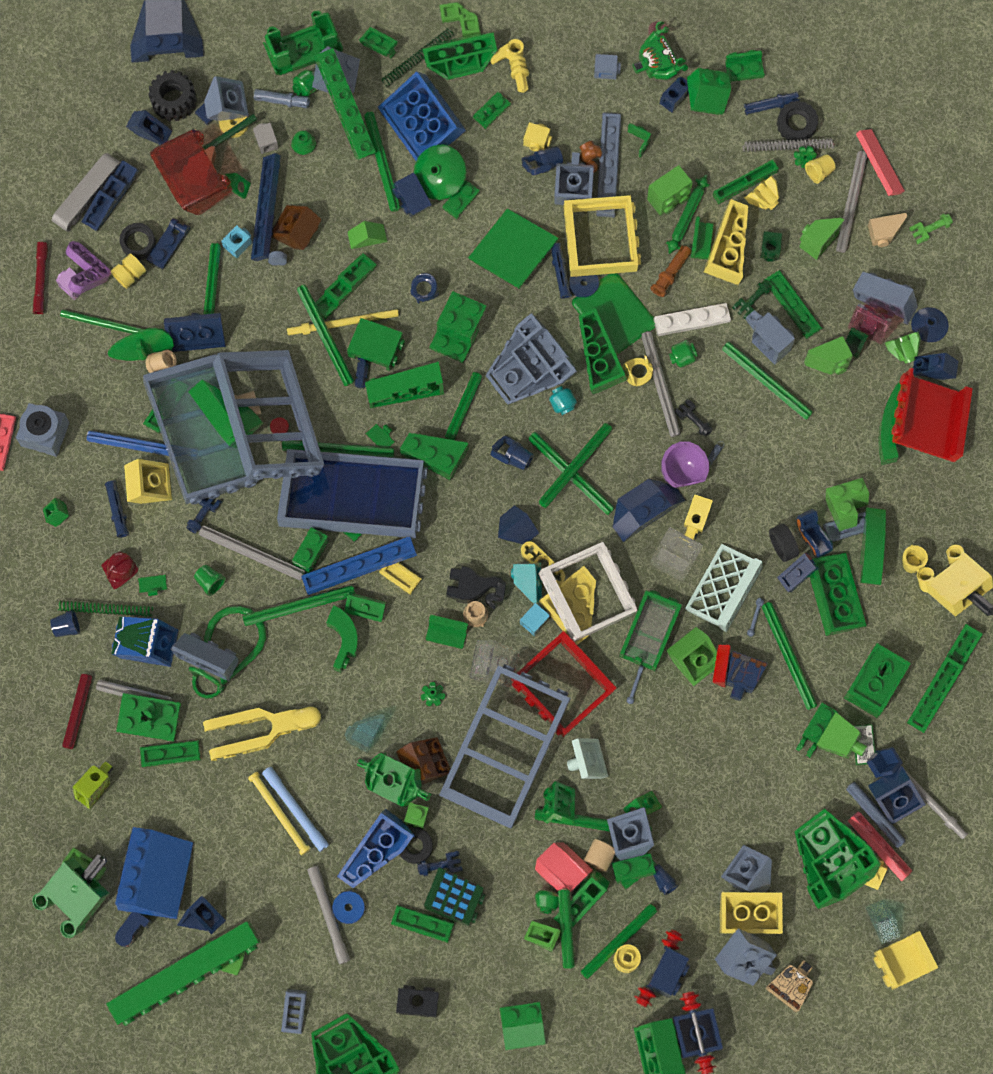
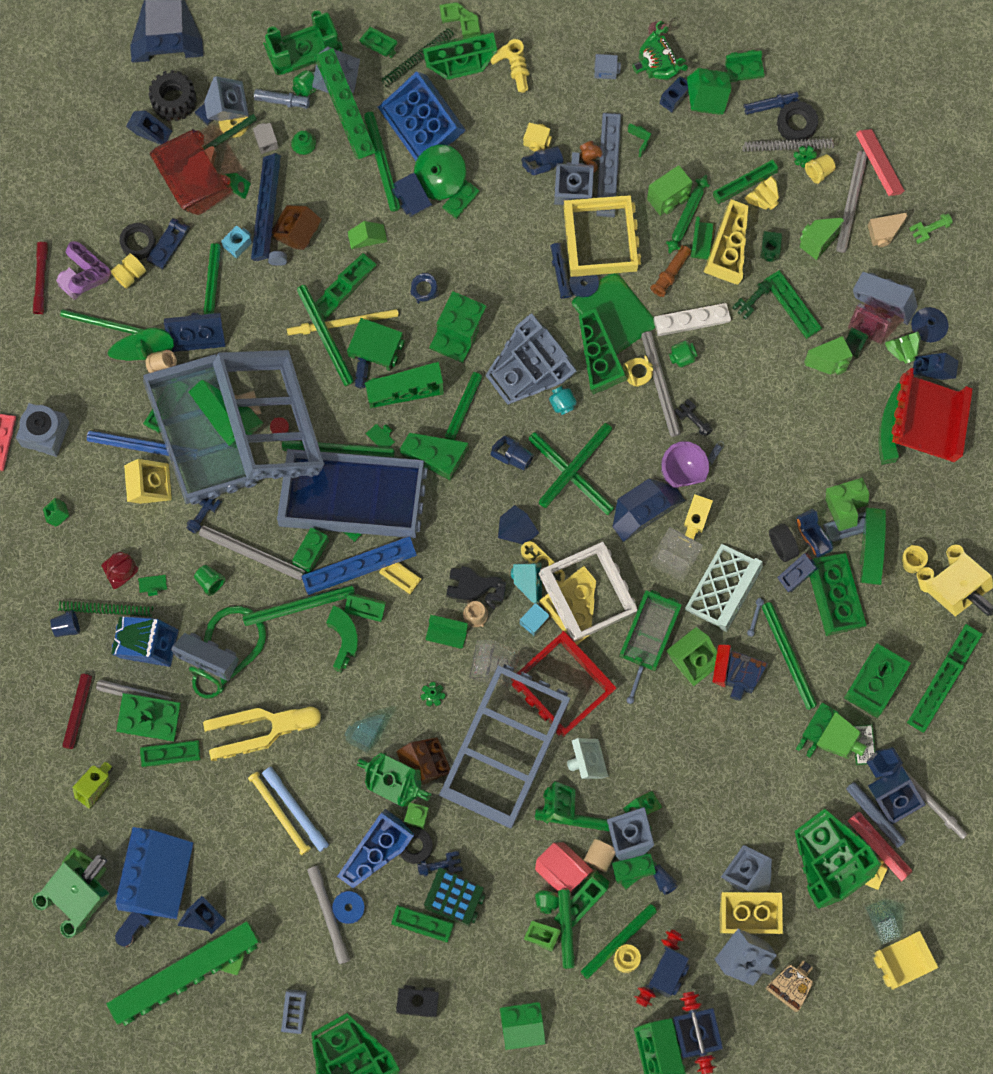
light grey beam [52,153,121,232] -> none
dark blue slope [81,160,140,231] -> none
dark blue pin [105,480,129,538] -> none
green piece [468,209,558,289] -> none
green plate [473,92,511,129] -> none
green axle [722,342,813,420] -> none
sand blue hinge [746,310,795,365] -> none

